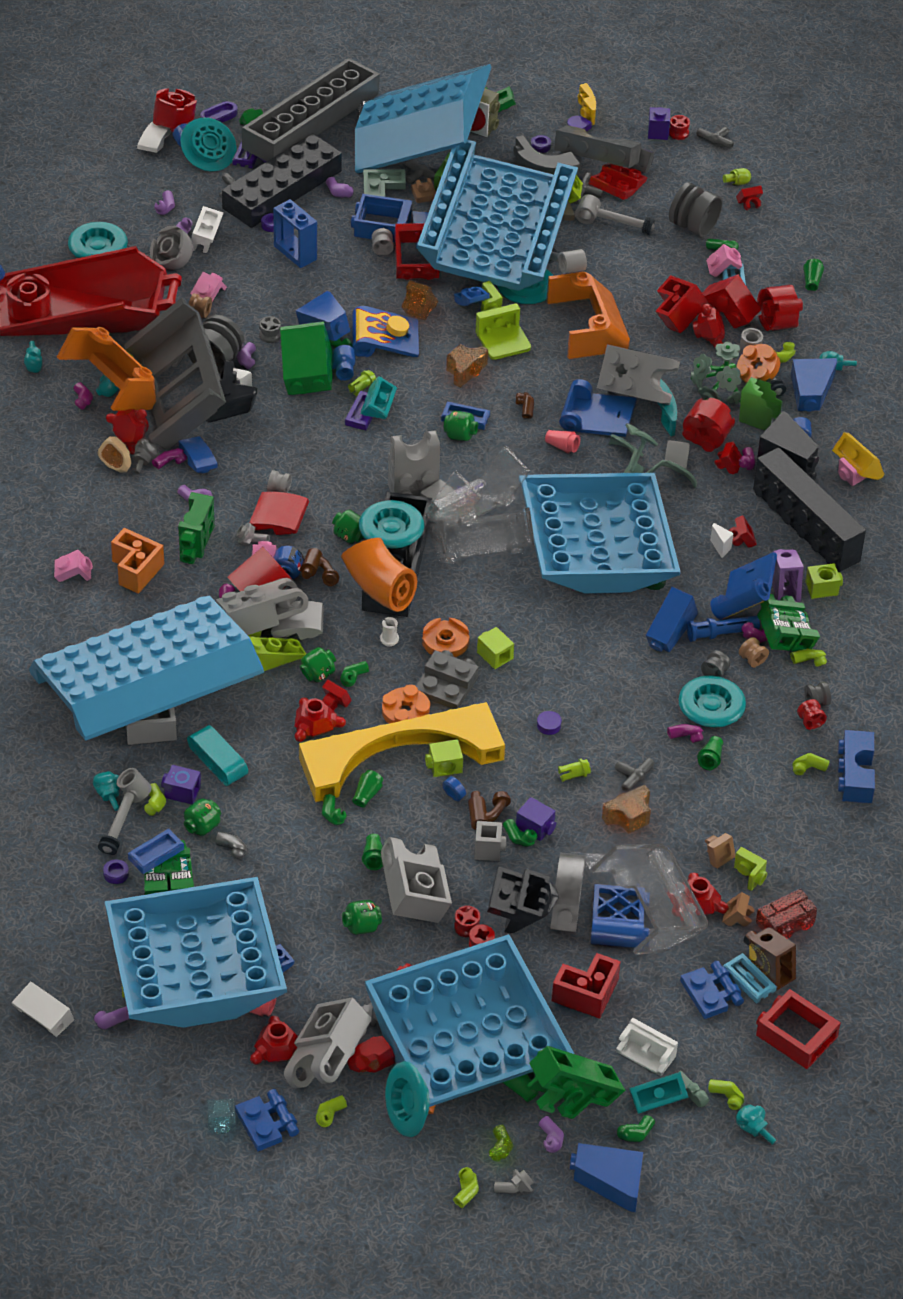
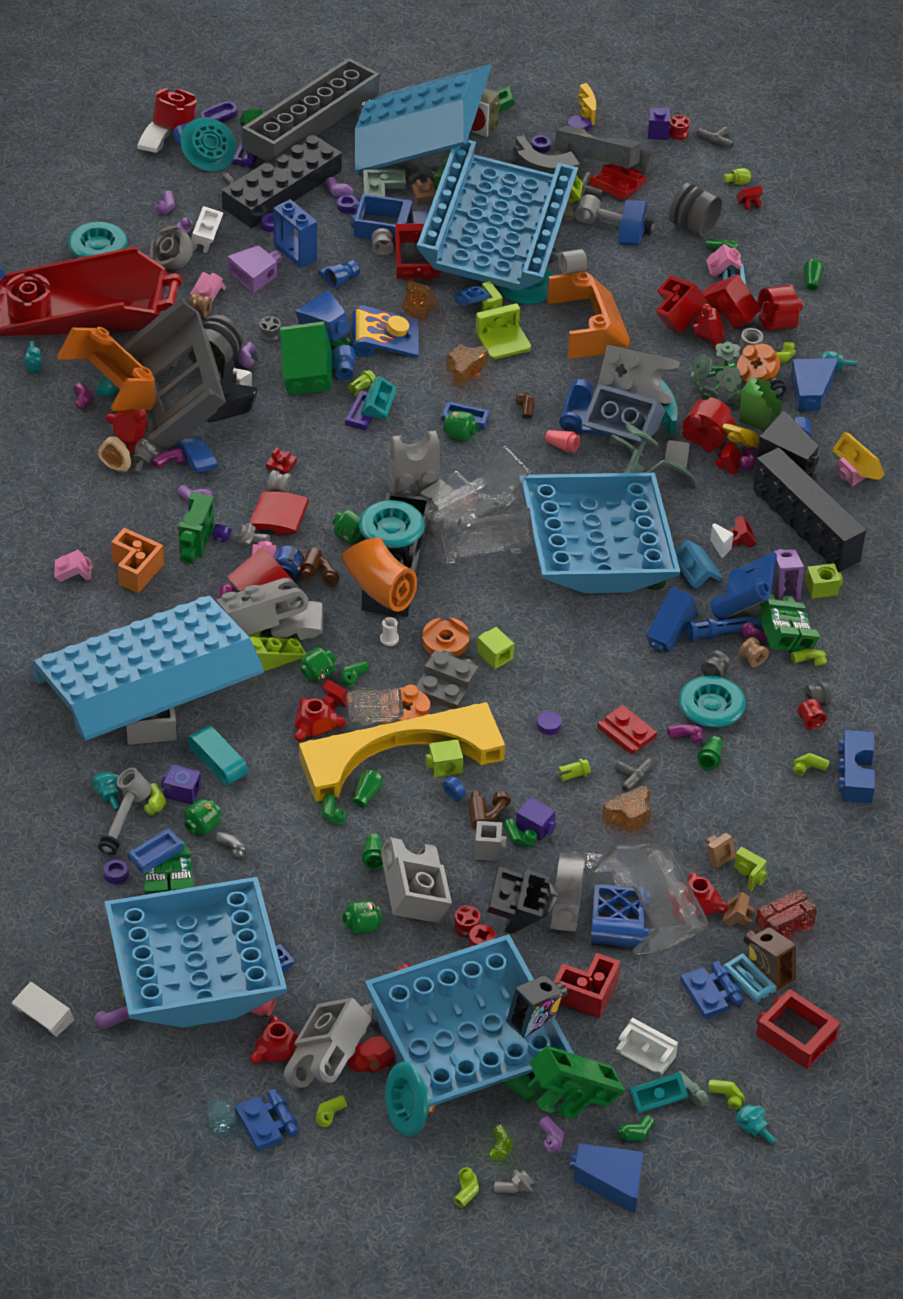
none -> dark purple hinge [212,524,232,543]
none -> medium lavender torso [228,246,282,293]
none -> red tile [266,447,297,475]
none -> blue piece [318,260,360,289]
none -> dark purple tile [337,195,358,213]
none -> clear brick [346,688,404,726]
none -> black torso [506,976,568,1038]
none -> sand blue slope [582,384,666,443]
none -> red plate [597,705,657,755]
none -> blue slope [619,200,648,246]
none -> dark azure panel [675,540,723,589]
none -> yellow slope [722,423,760,449]

